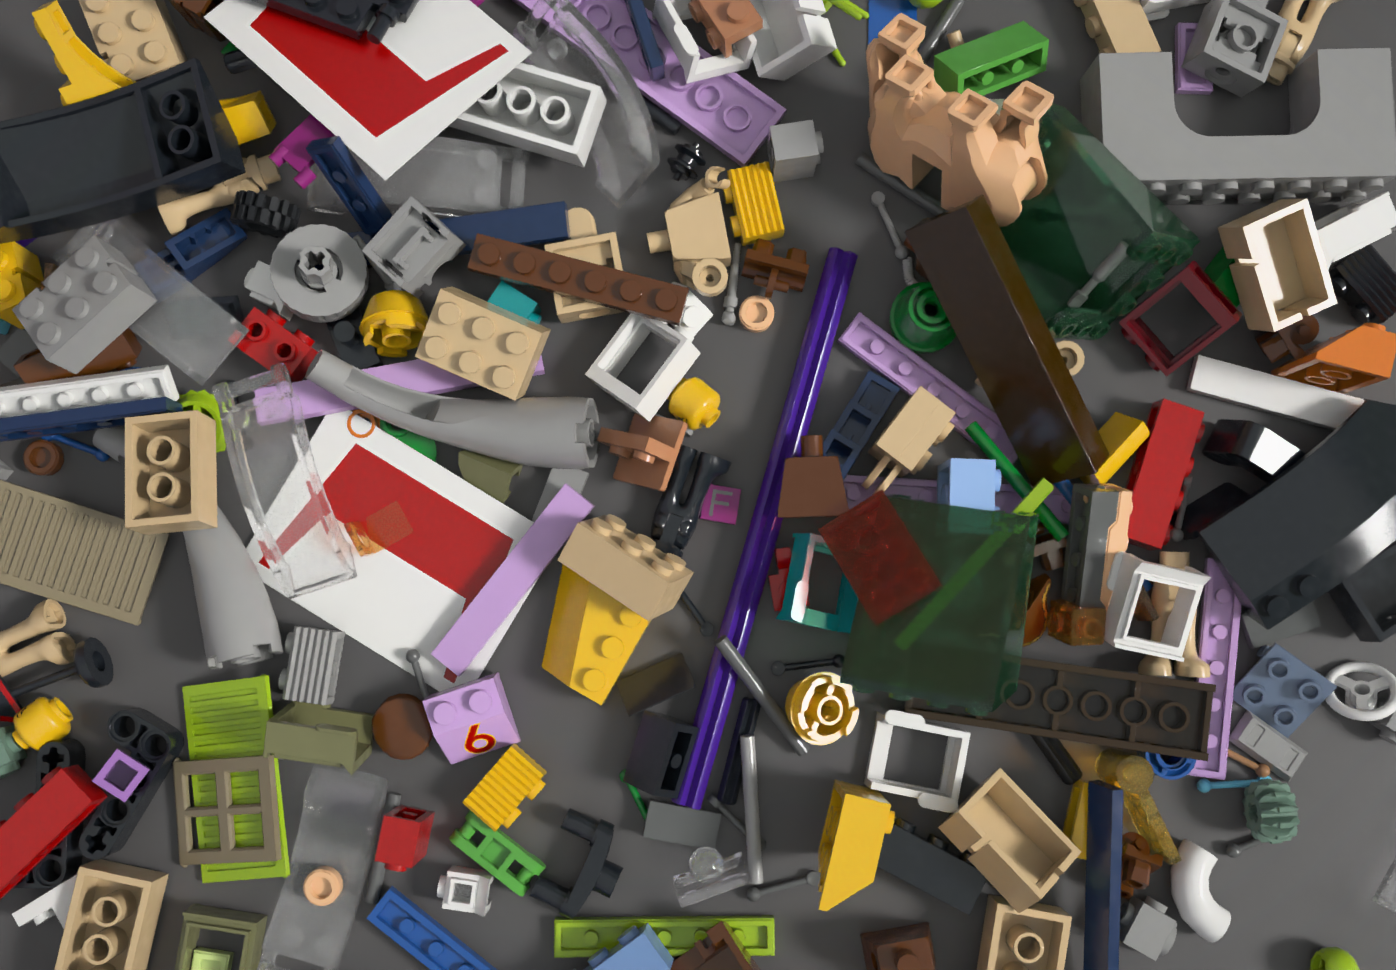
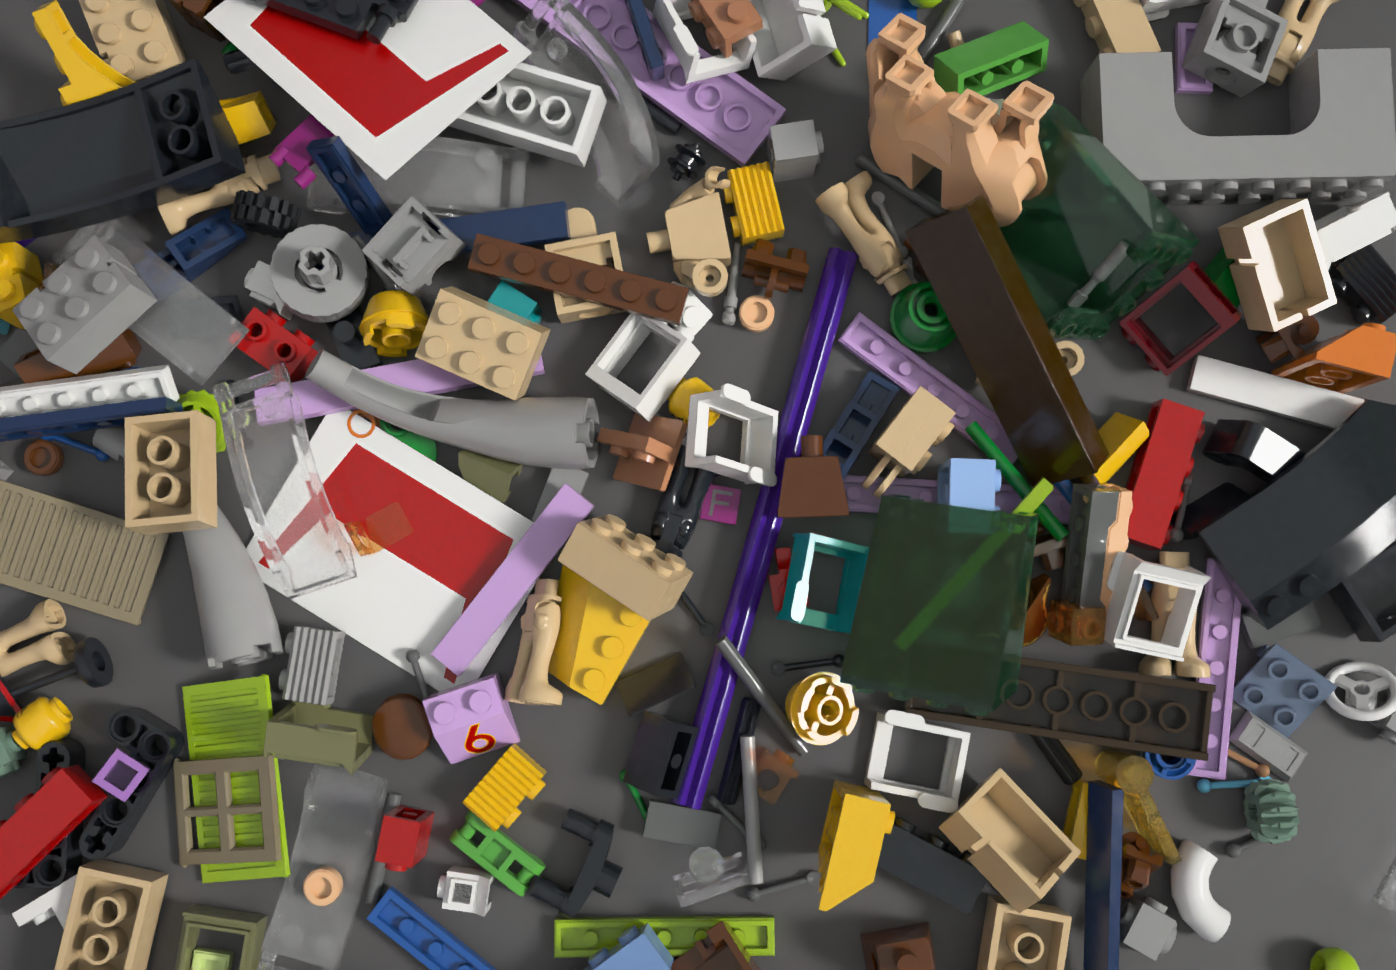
clear red plate [818,490,942,626] -> none
none -> tan piece [504,579,563,706]
none -> white piece [685,383,778,487]
none -> clear orange bracket [756,748,799,805]
none -> tan piece [815,171,913,296]

